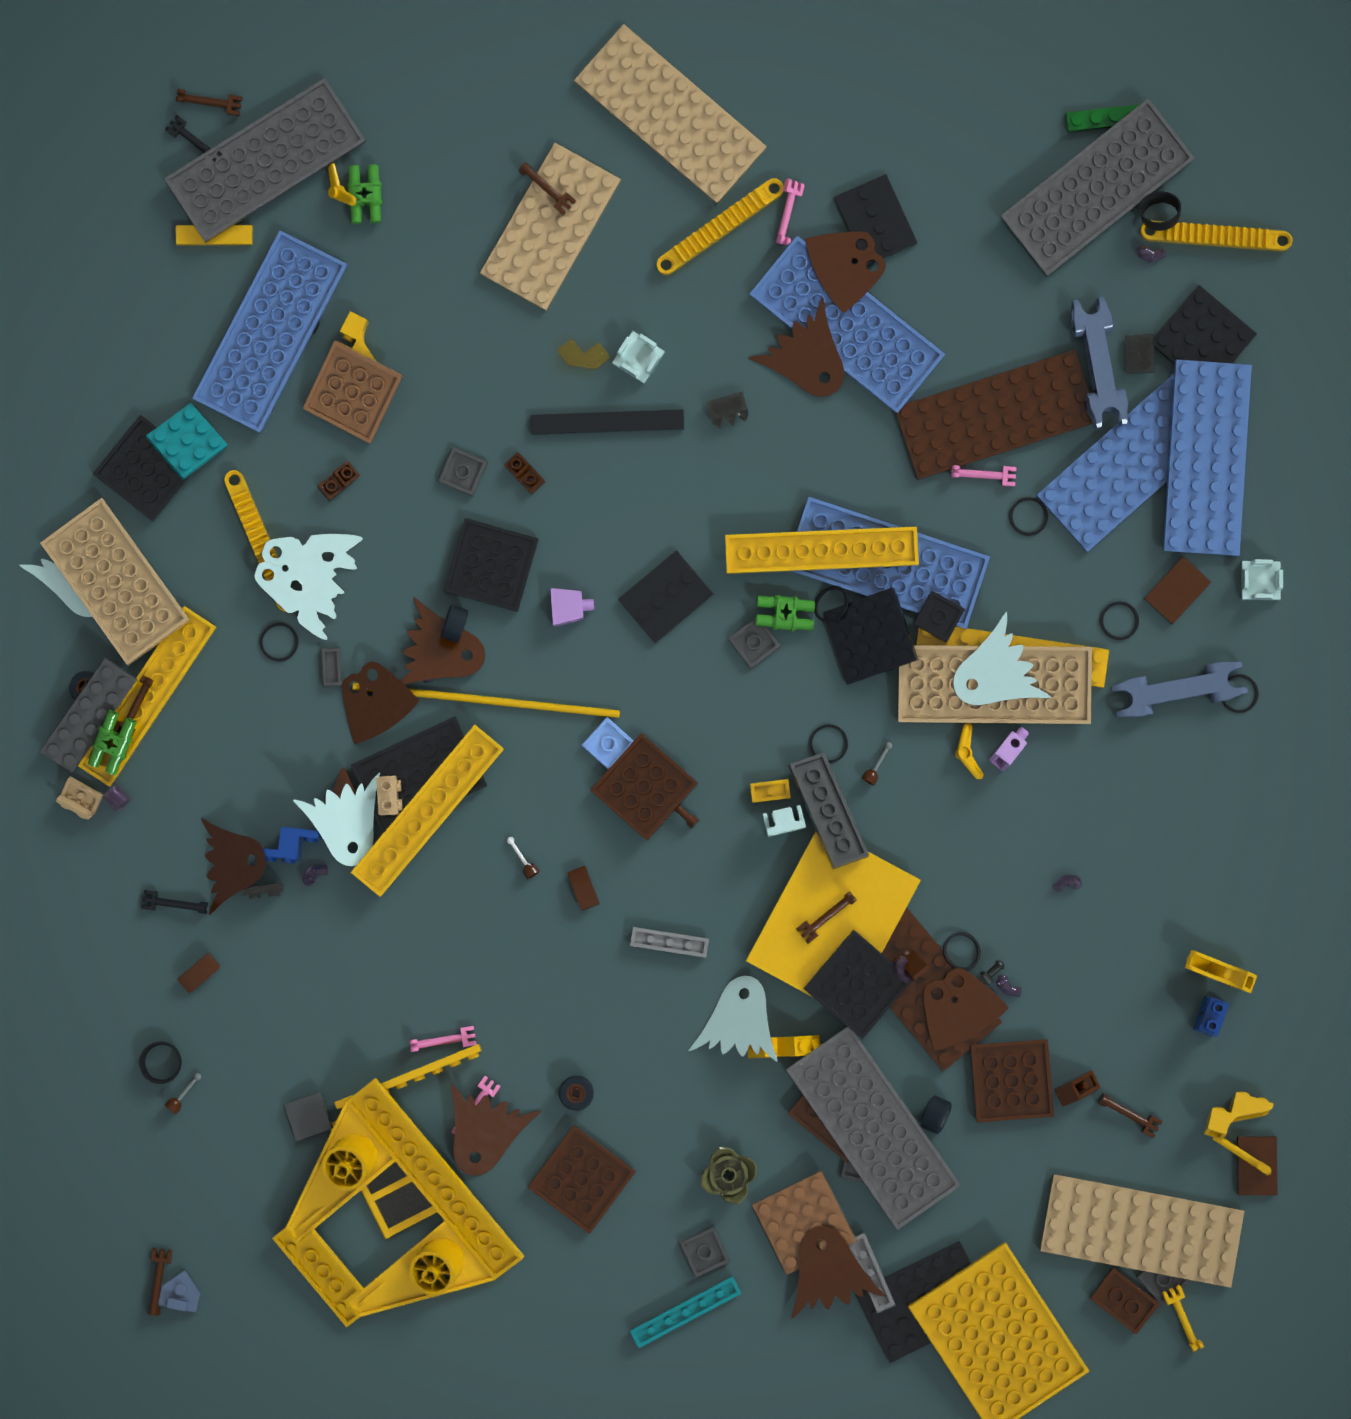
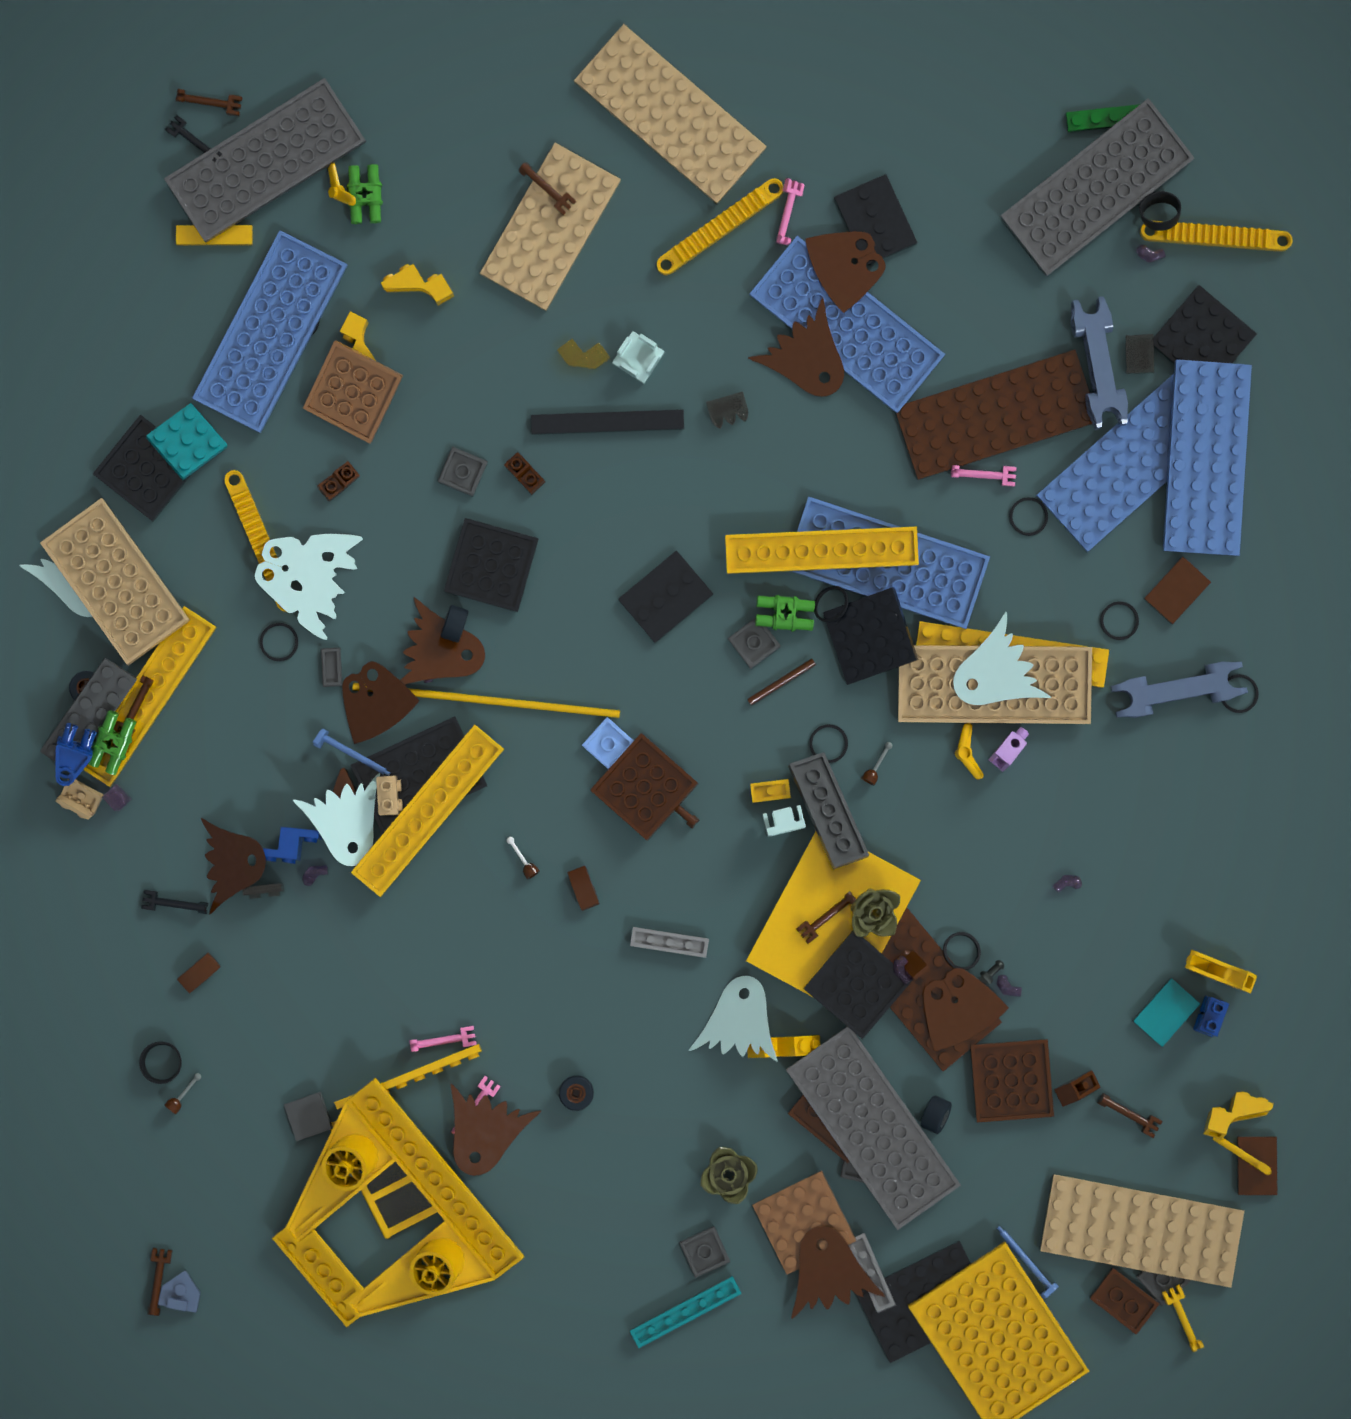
reddish brown plate [528,1125,636,1234] -> none
lavender torso [550,588,594,627] -> none
black tile [913,591,965,643] -> none
light aqua panel [1241,559,1283,600] -> none
none -> blue piece [55,723,97,786]
none -> medium blue piece [313,728,390,776]
none -> yellow arch [381,264,454,306]
none -> reddish brown bar [747,659,816,705]
none -> olive brick [850,889,900,937]
none -> medium blue piece [997,1226,1059,1299]
none -> teal tile [1133,978,1200,1047]

